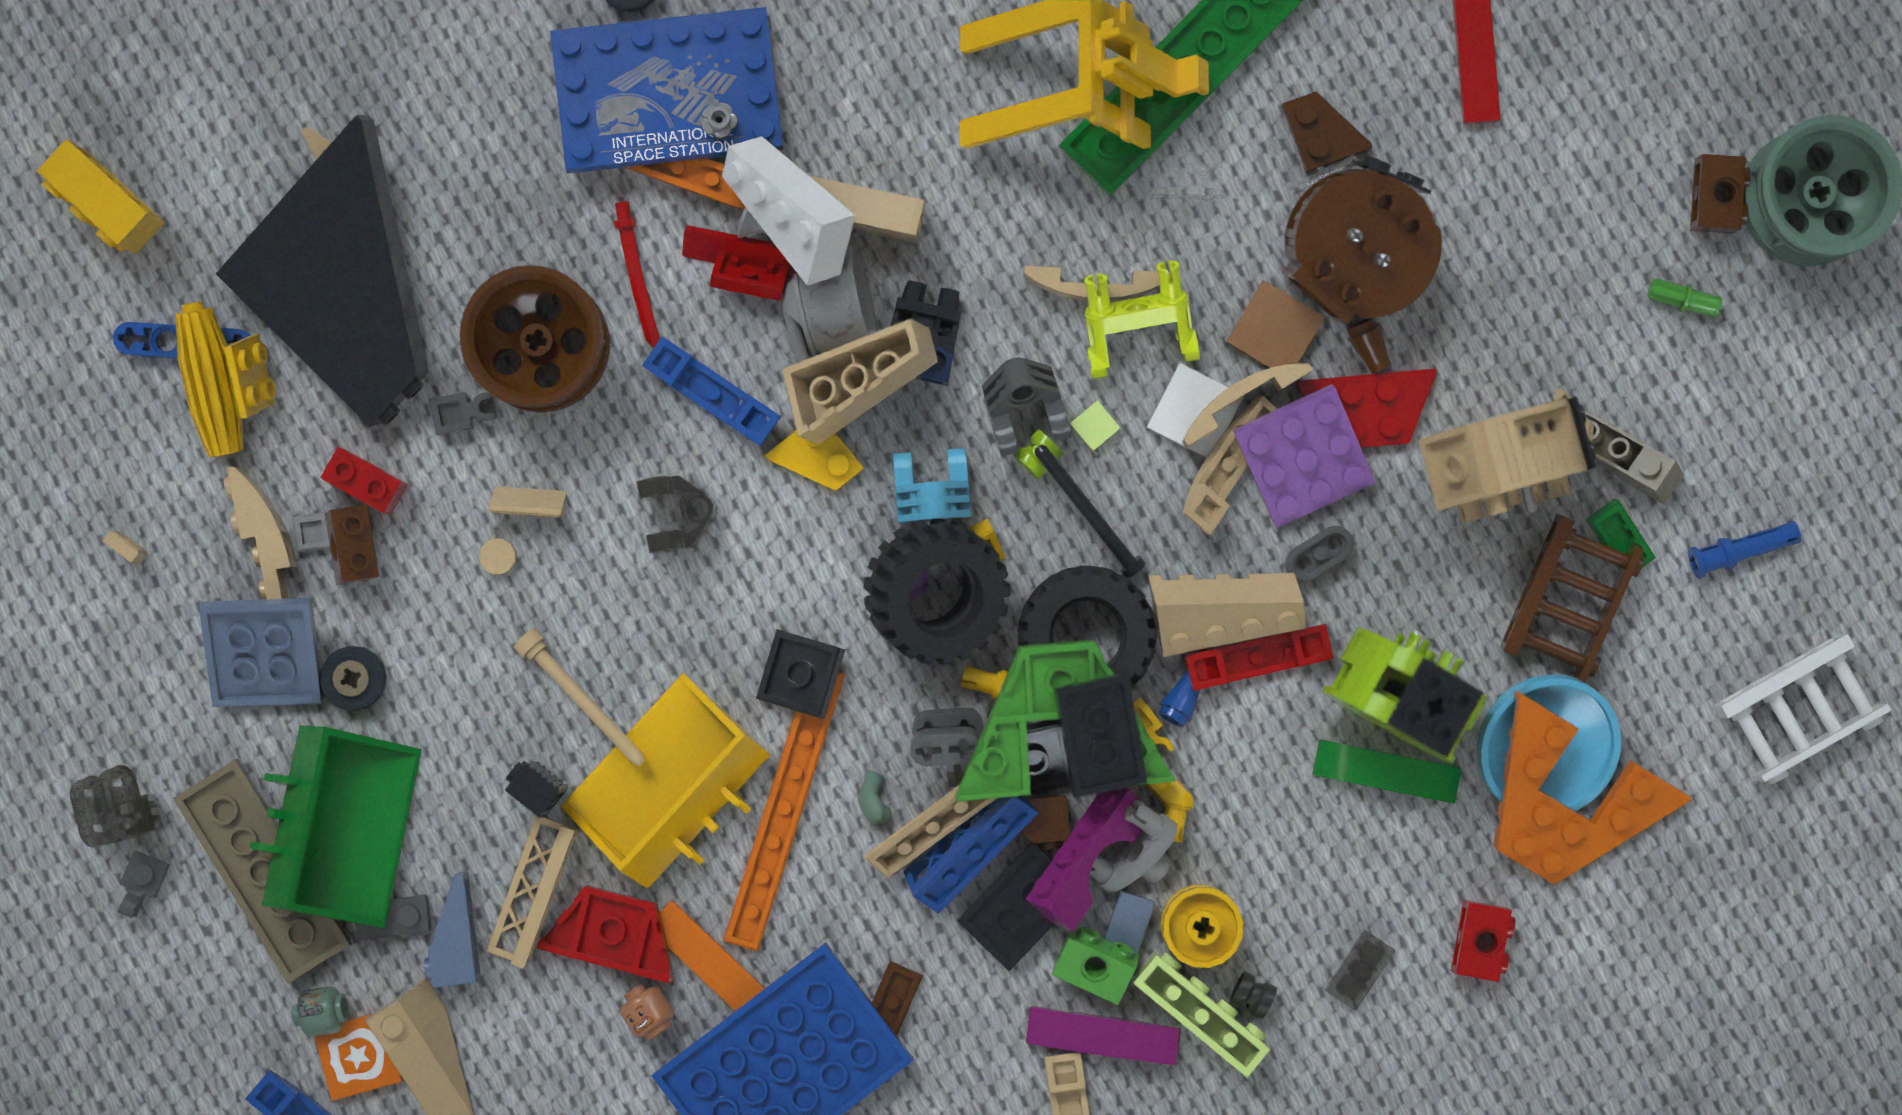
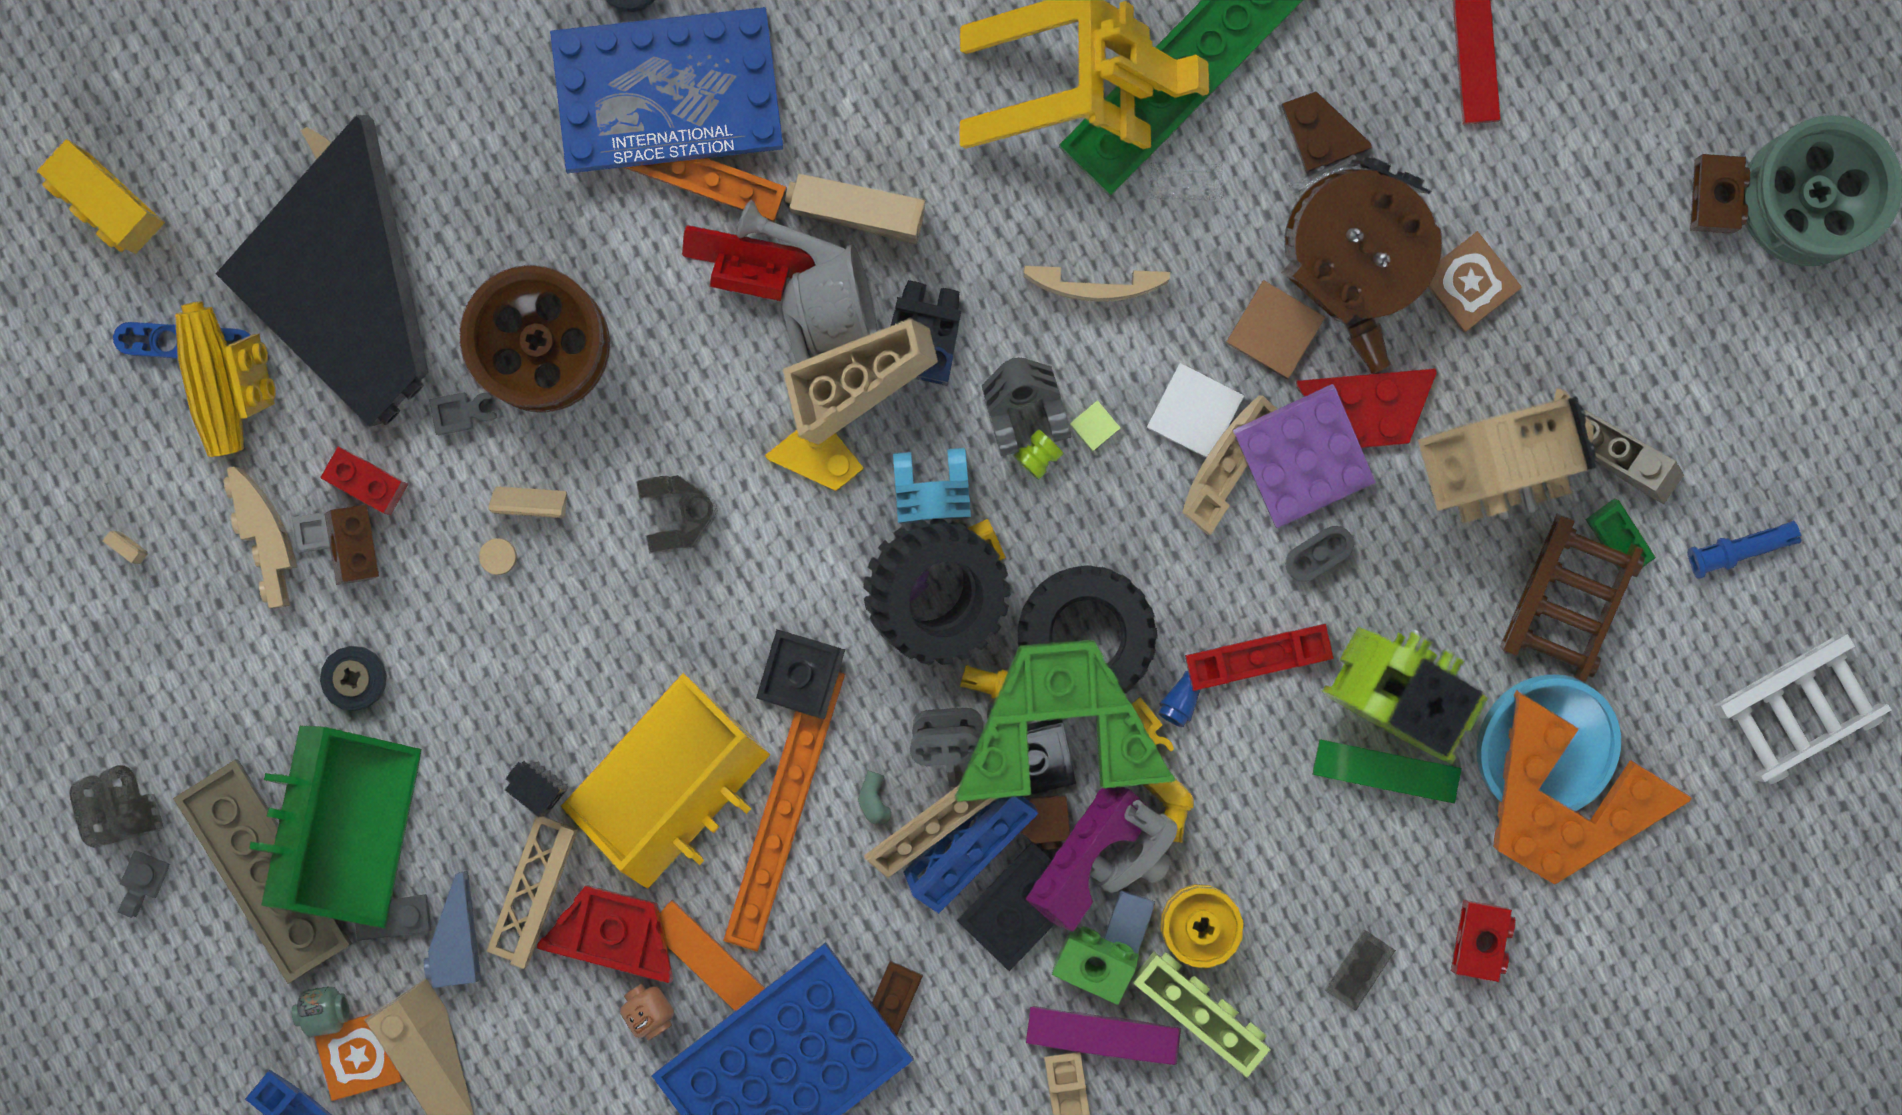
sand blue plate [199,598,324,707] -> none
tan piece [513,628,645,766] -> none
red sword [614,201,660,348] -> none
blue slope [642,336,781,447] -> none
light grey plate [701,103,737,138] -> none
white wedge [722,136,855,286] -> none
black bar [1034,444,1146,578] -> none
black plate [1053,672,1148,798] -> none
neon yellow connector [1084,260,1200,379] -> none
tan wedge [1148,573,1306,657] -> none
tan slope [1182,364,1313,448] -> none
pearl dark grey wheel [1229,971,1278,1020] -> none
bright green axle [1647,278,1723,319] -> none
none -> medium nougat tile [1428,231,1522,333]

